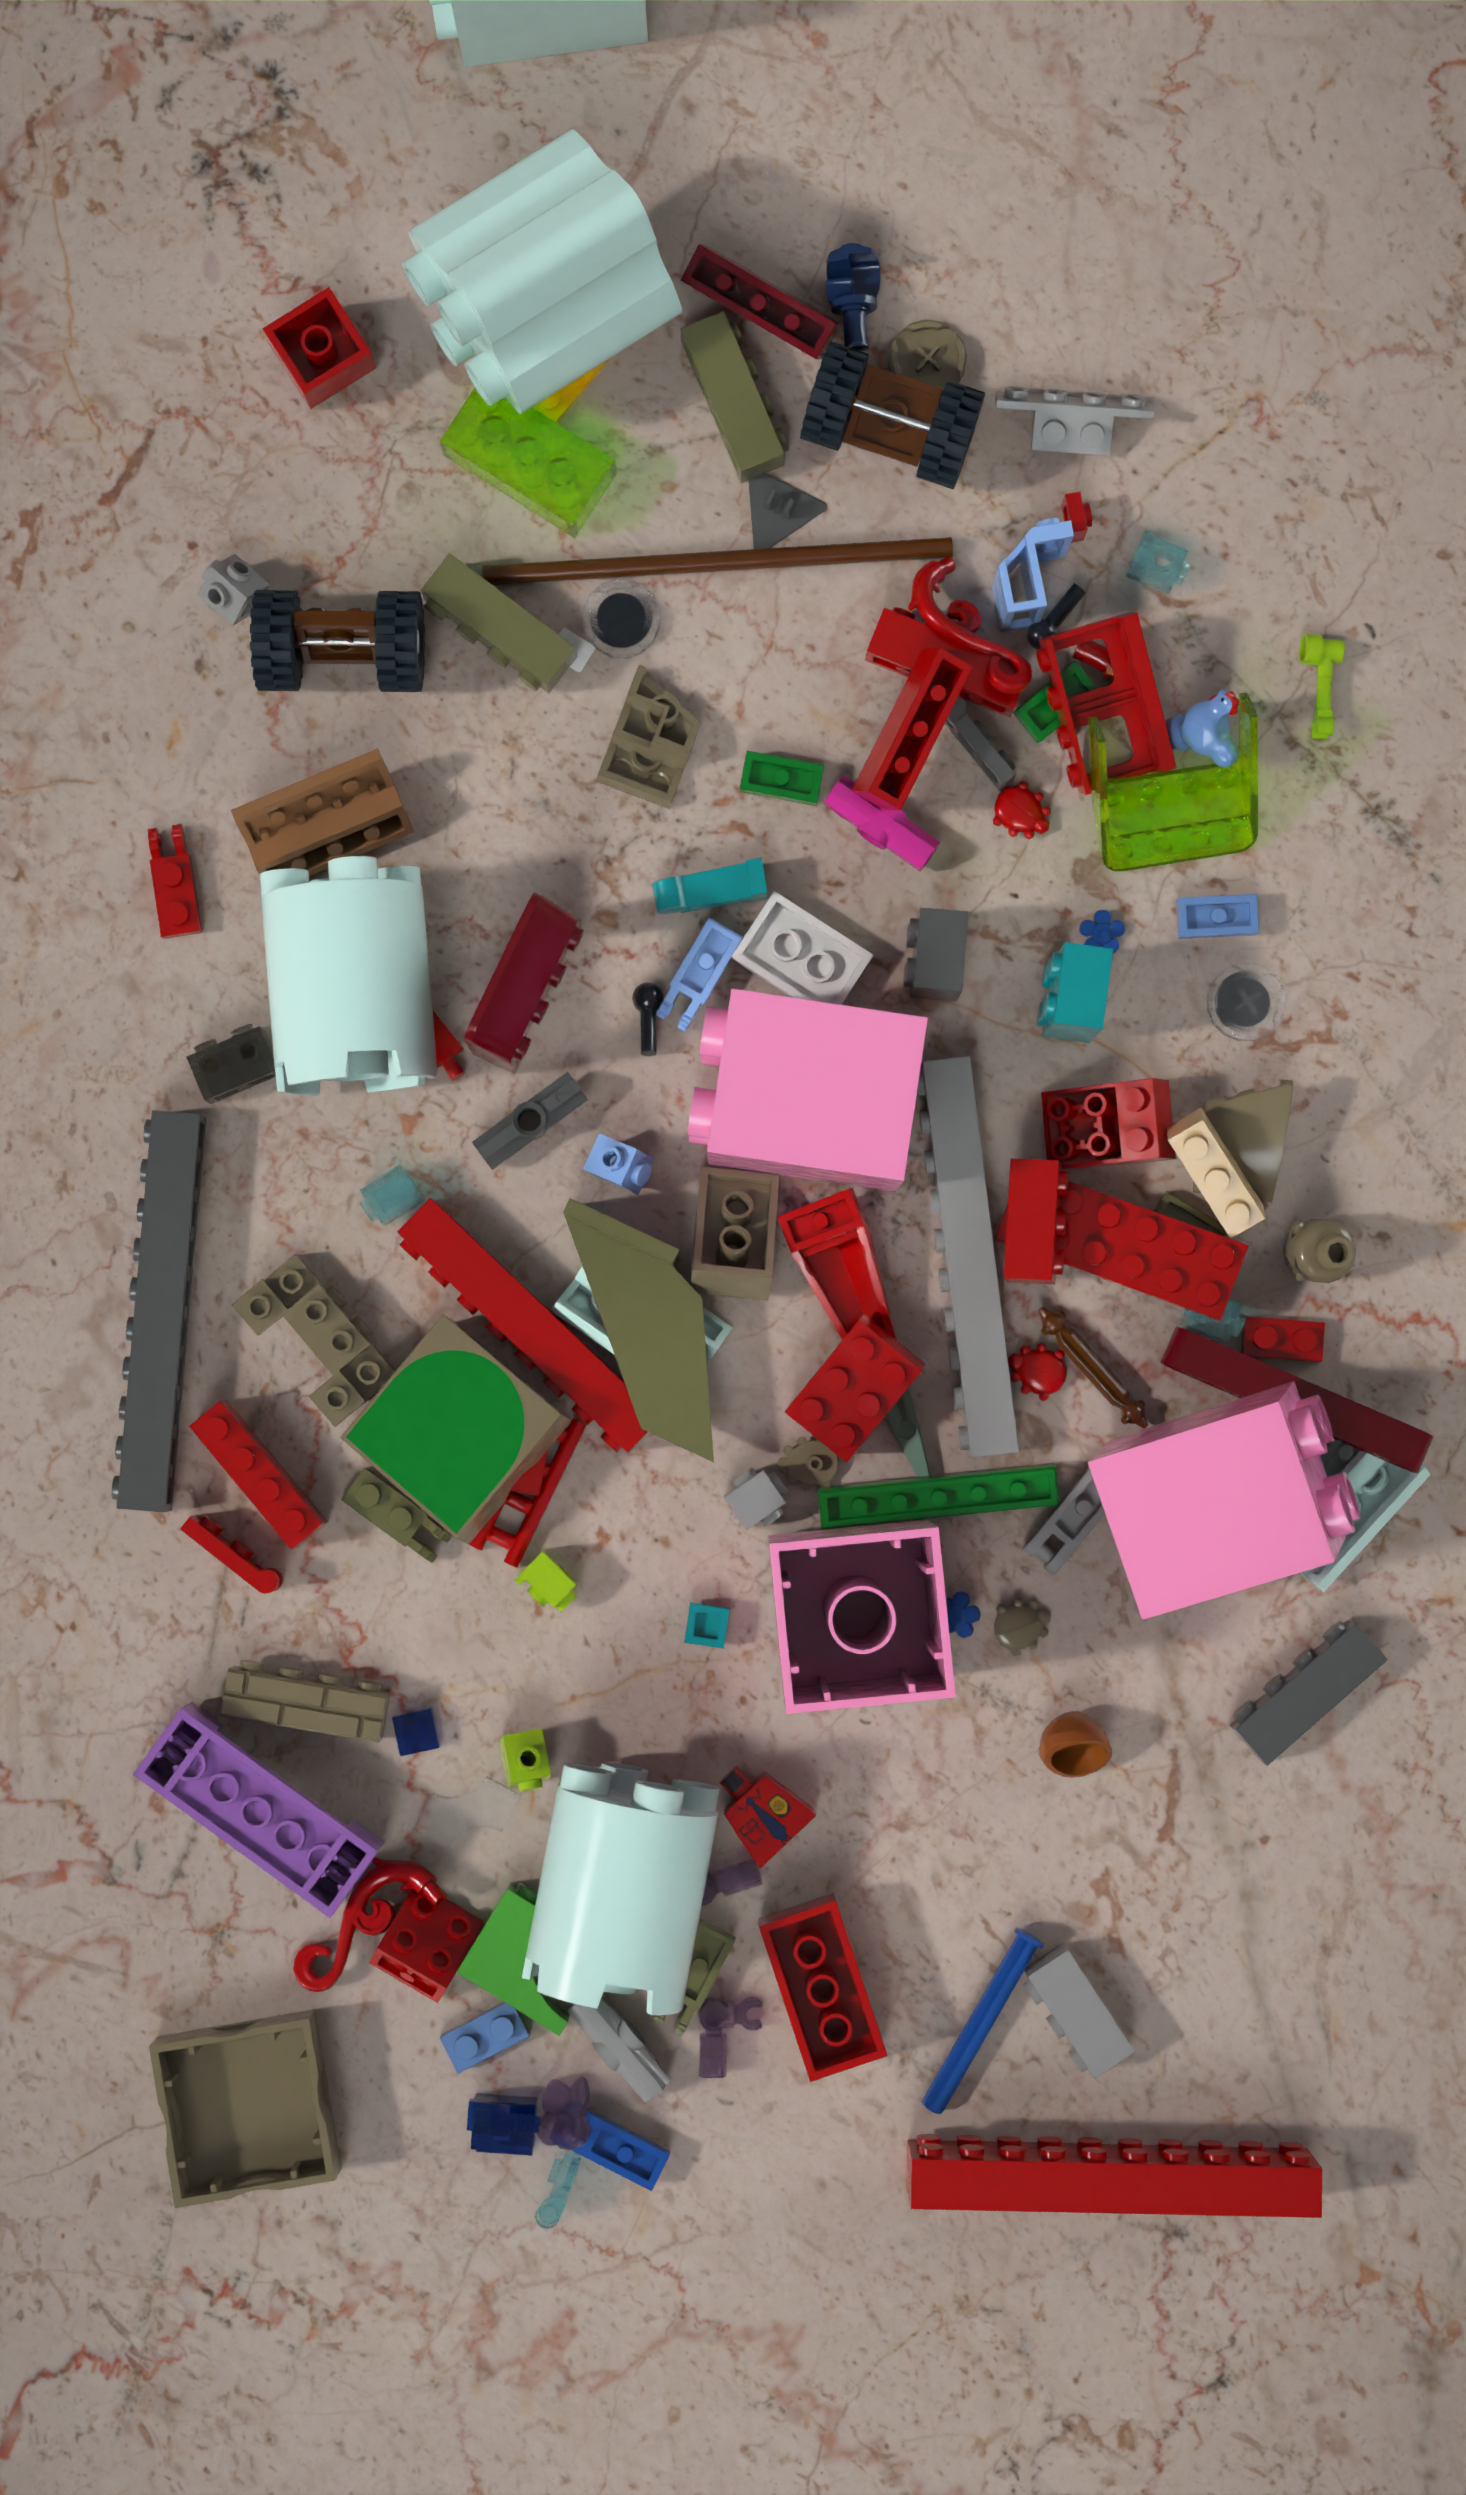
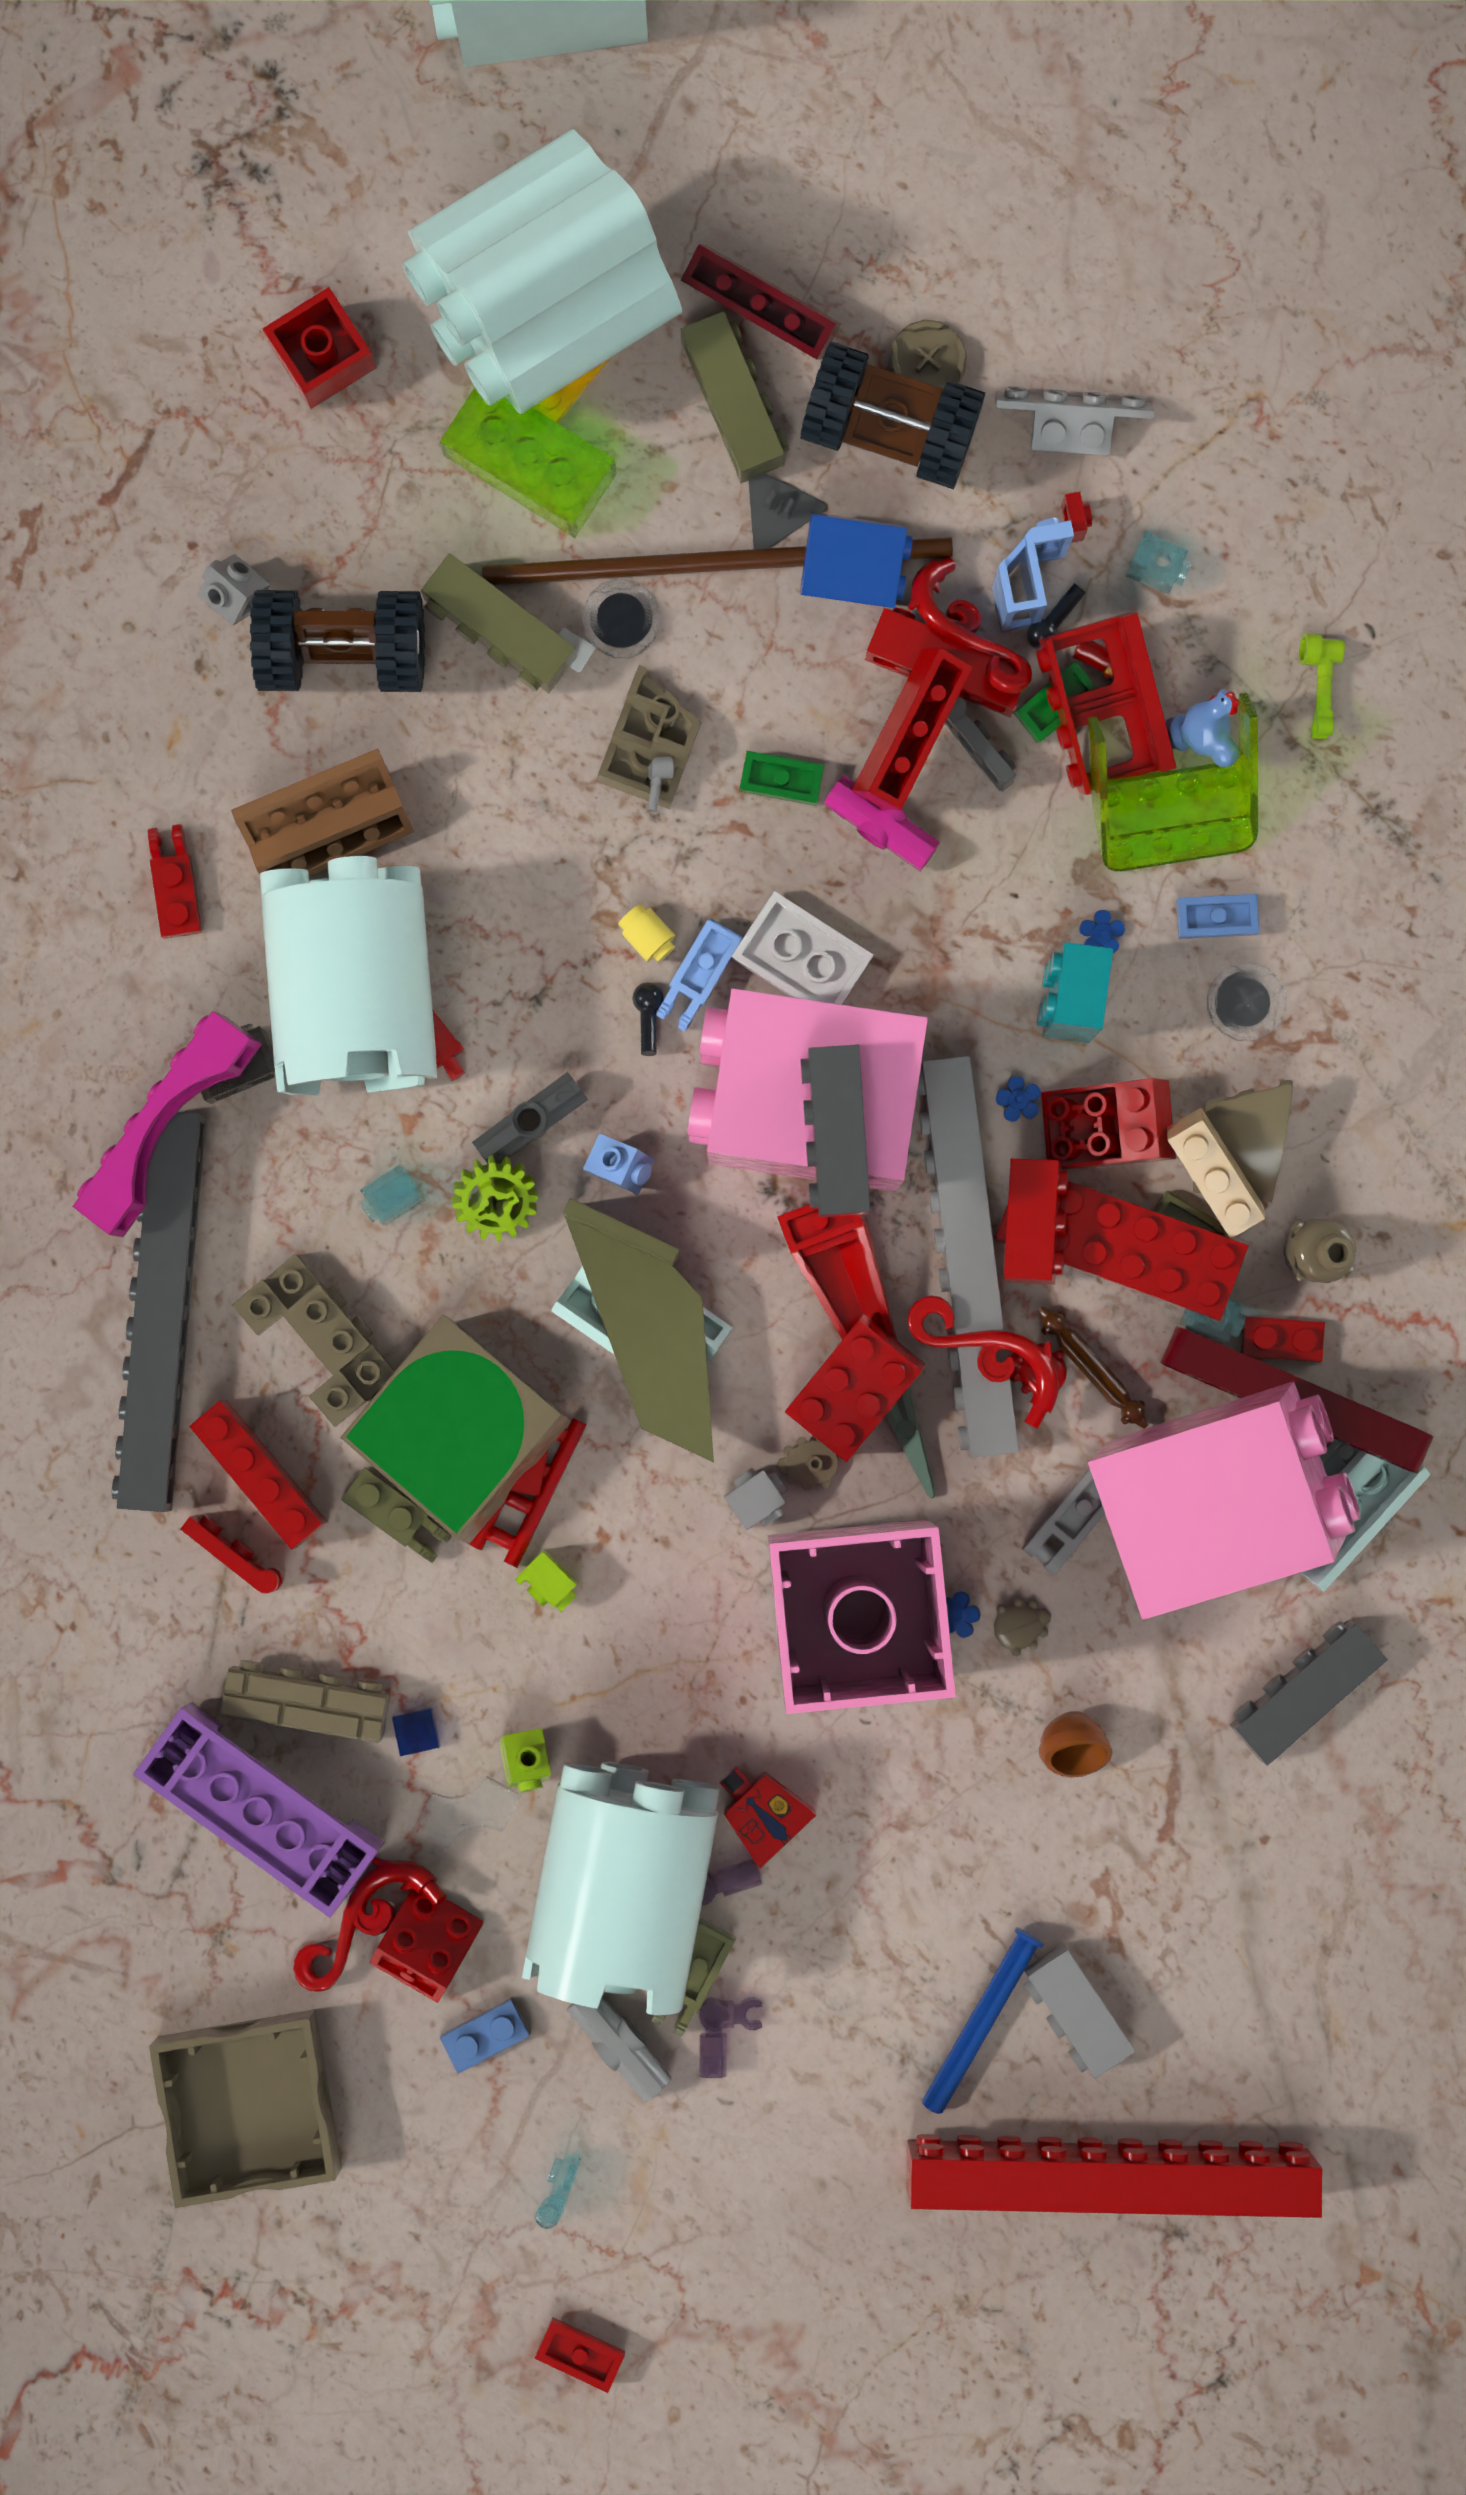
red brick [397,1198,648,1453] -> none
bright green arch [457,1883,570,2036] -> none
dark red windscreen [464,892,584,1074] -> none
clear blue piece [467,2093,540,2156] -> none
clear purple plate [536,2076,590,2150] -> none
blue plate [552,2100,670,2191] -> none
teal leg [652,857,767,914] -> none
teal plate [684,1602,730,1649] -> none
dark tan slope [690,1167,780,1301] -> none
red brick [758,1893,887,2082] -> none
green tile [817,1463,1059,1529] -> none
dark blue piece [825,243,880,351] -> none
dark grey brick [903,908,968,1001] -> none
red piece [993,781,1051,839] -> none
none -> dark pink arch [72,1011,262,1237]
none -> lime gear [451,1155,539,1242]
none -> red plate [535,2317,625,2393]
none -> light yellow brick [618,903,676,963]
none -> light grey hand [647,756,674,812]
none -> blue brick [800,512,913,608]
none -> dark grey brick [800,1044,870,1217]
none -> red plant [907,1295,1059,1429]
none -> blue plant [996,1076,1041,1122]

